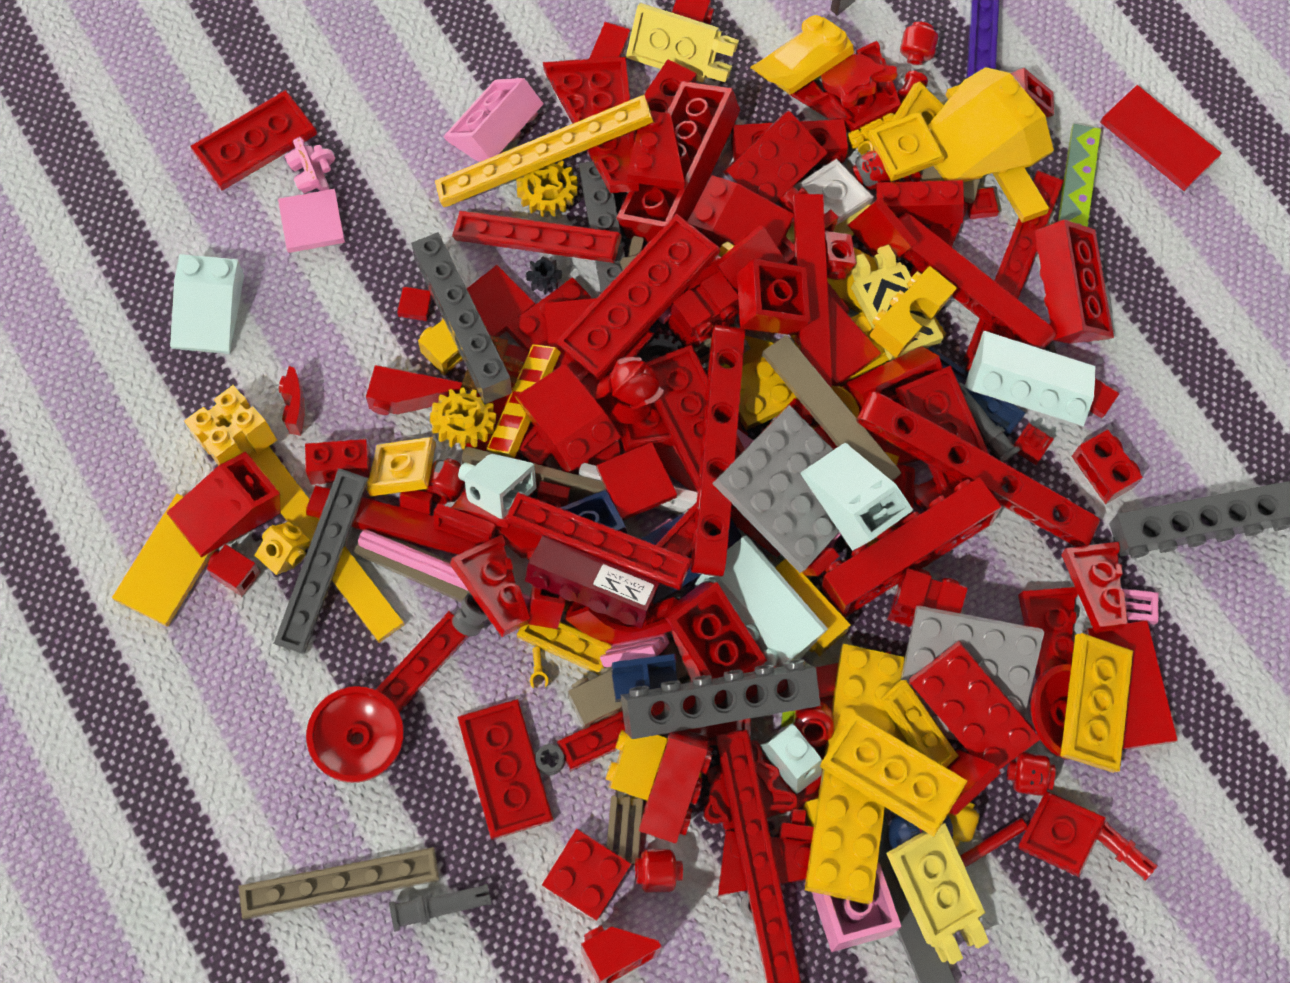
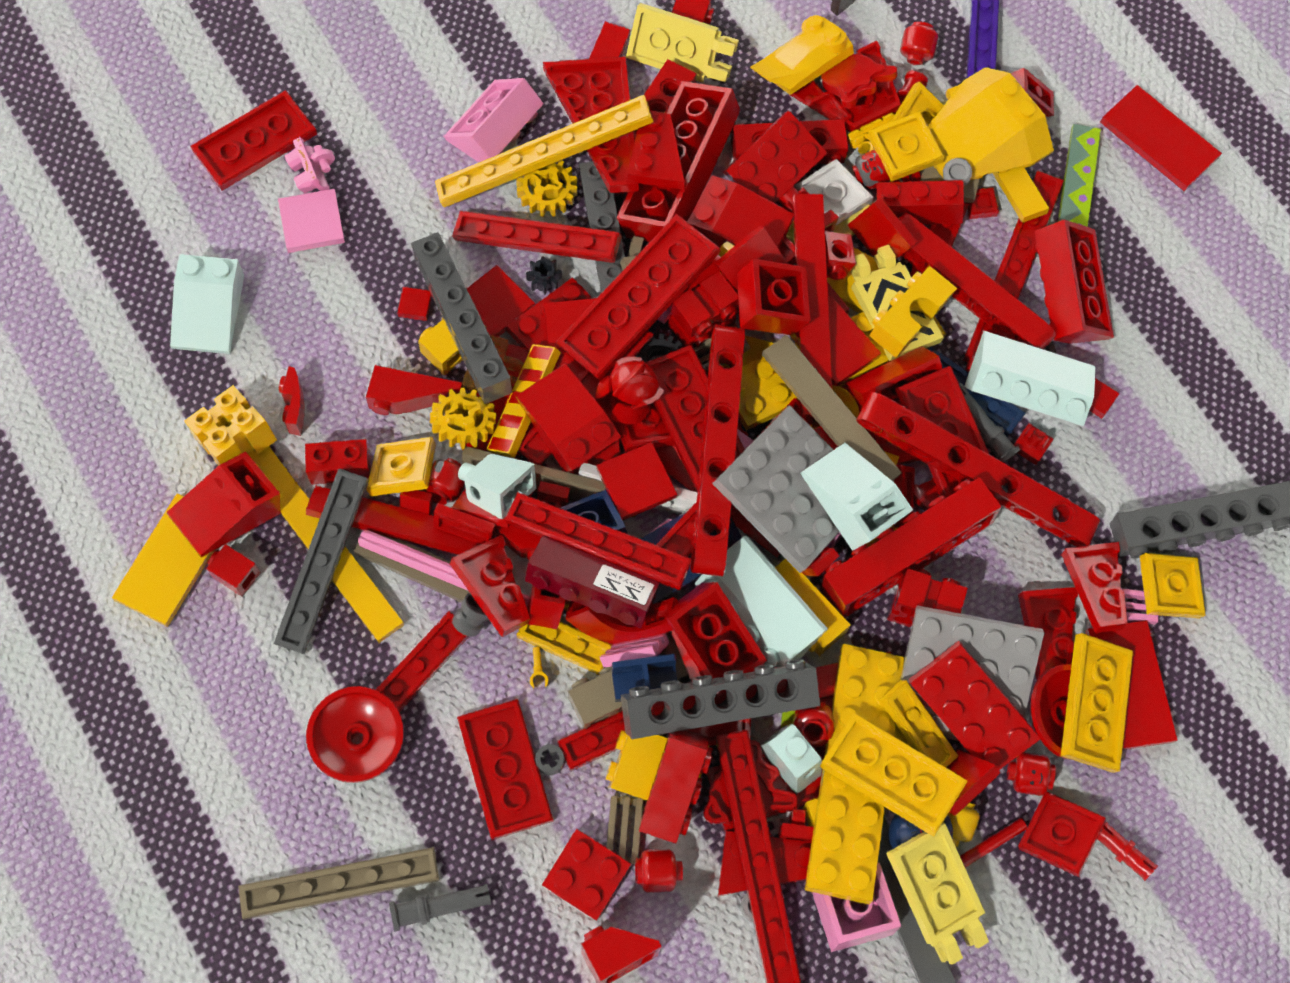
yellow brick [254,521,311,575] -> none
red brick [1071,429,1143,505] -> none
none -> light grey tile [943,158,972,187]
none -> yellow tile [1140,553,1206,619]

